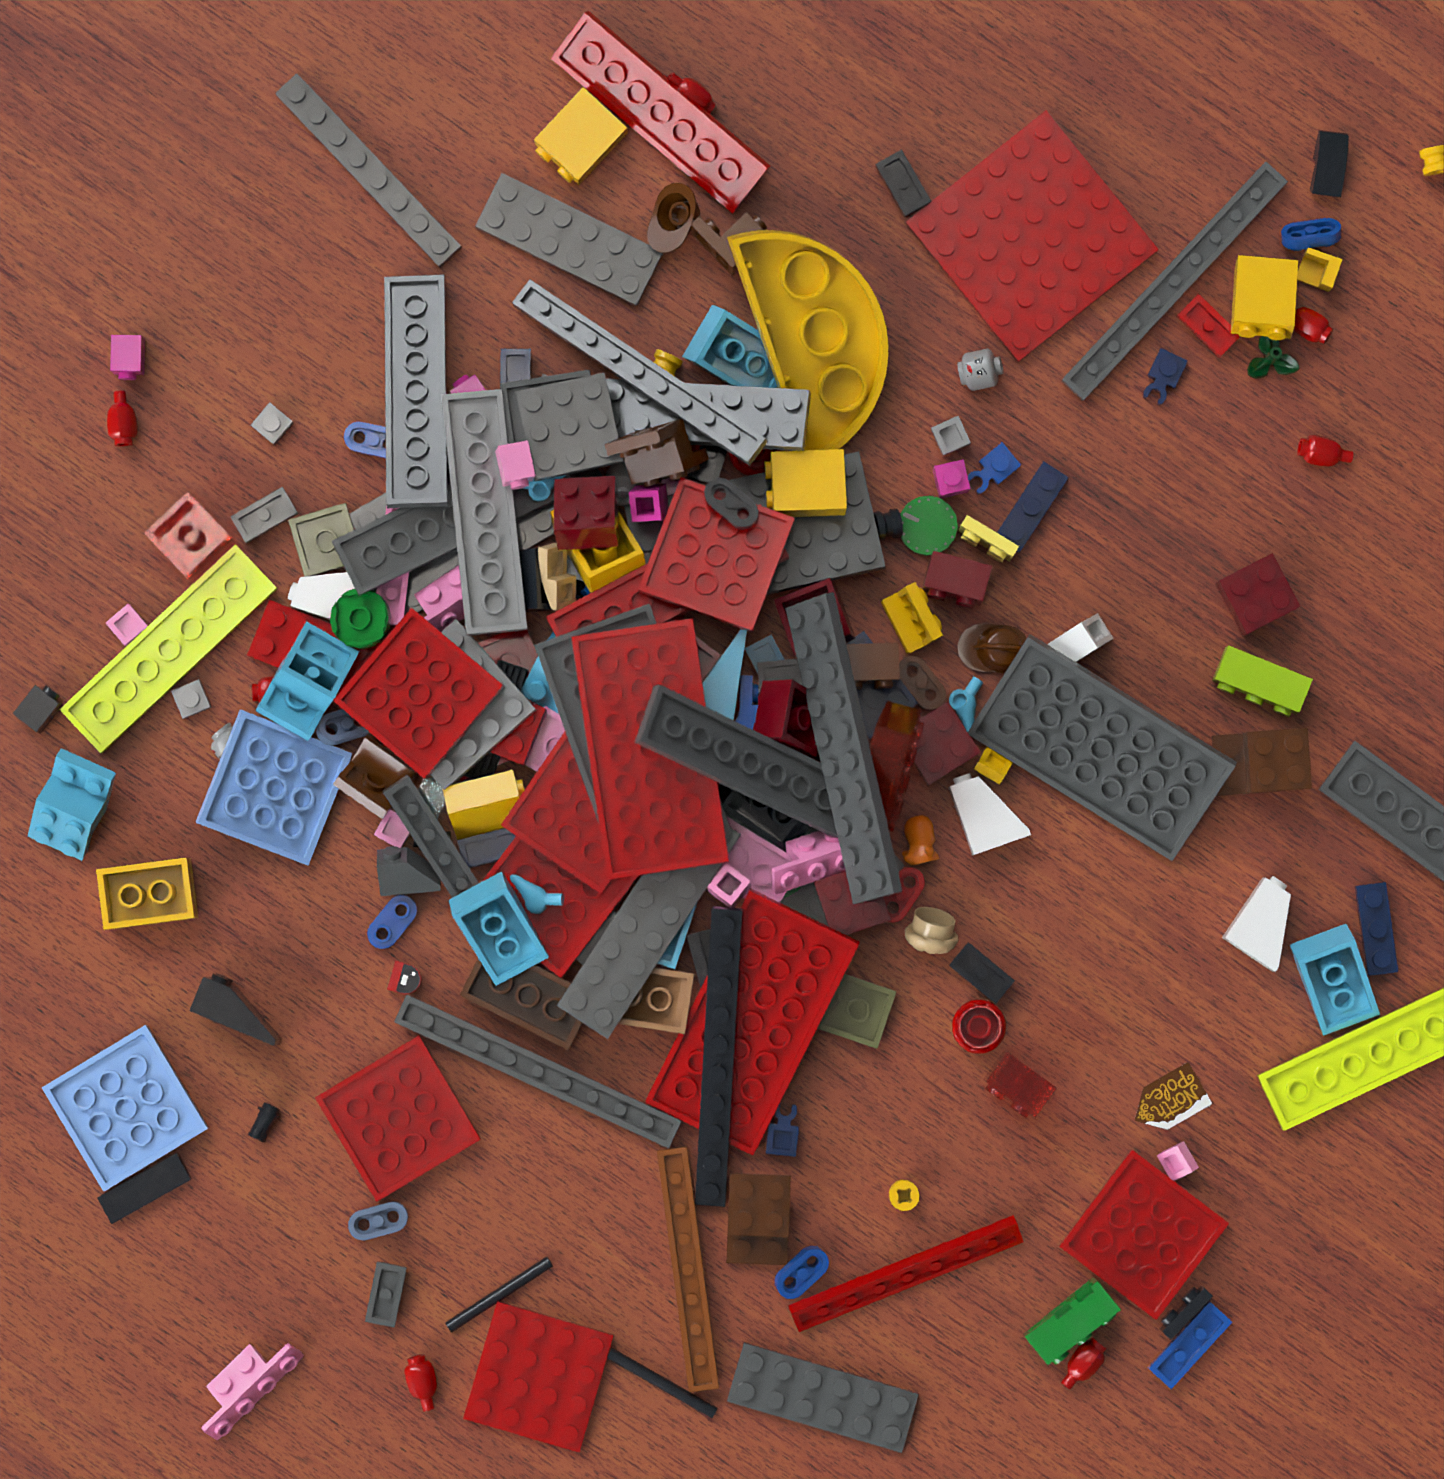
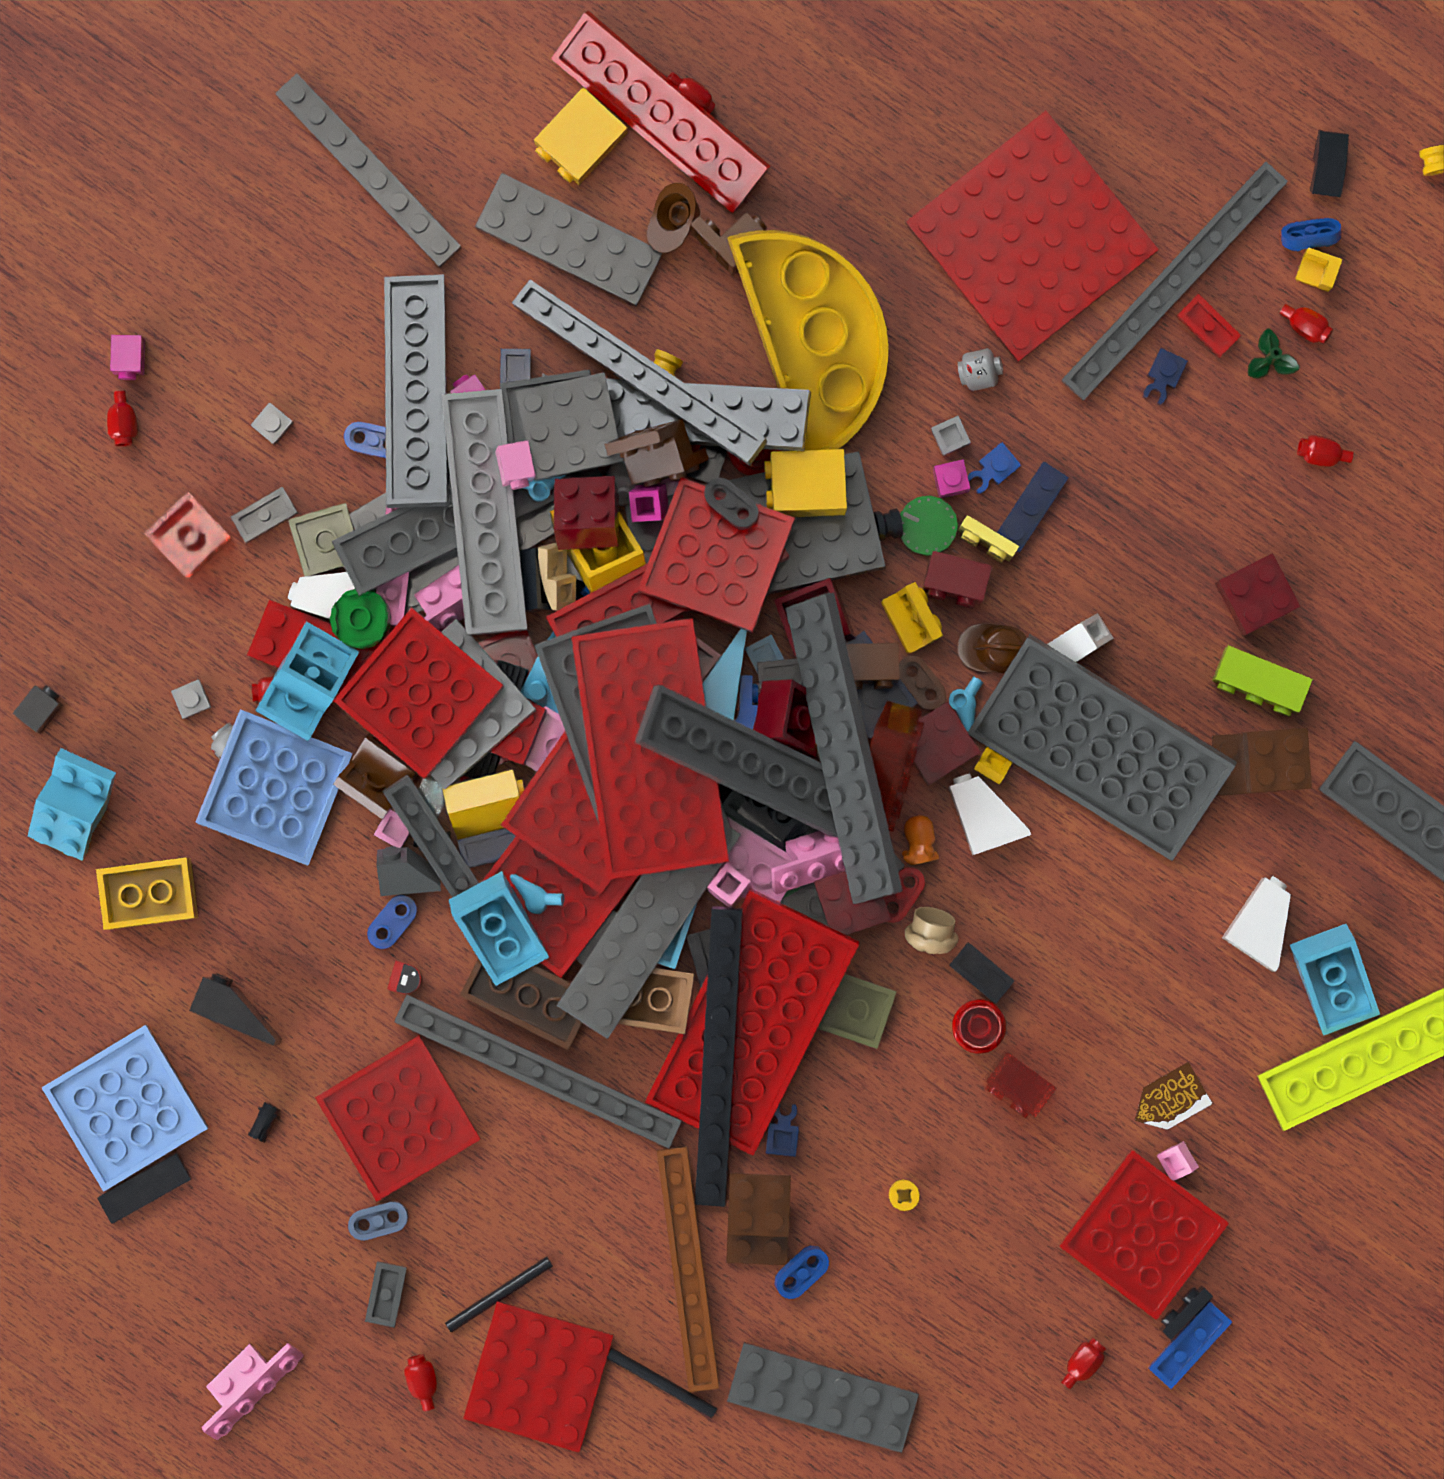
neon yellow plate [59,544,278,754] -> none
bright pink plate [106,603,148,646] -> none
sand blue plate [316,709,370,745] -> none
medium azure slope [682,305,777,388] -> none
red plate [788,1215,1024,1332] -> none
black plate [875,149,931,217] -> none
green wedge [1023,1277,1121,1365] -> none
yellow brick [1231,255,1298,340] -> none
dark blue plate [1355,882,1398,976] -> none

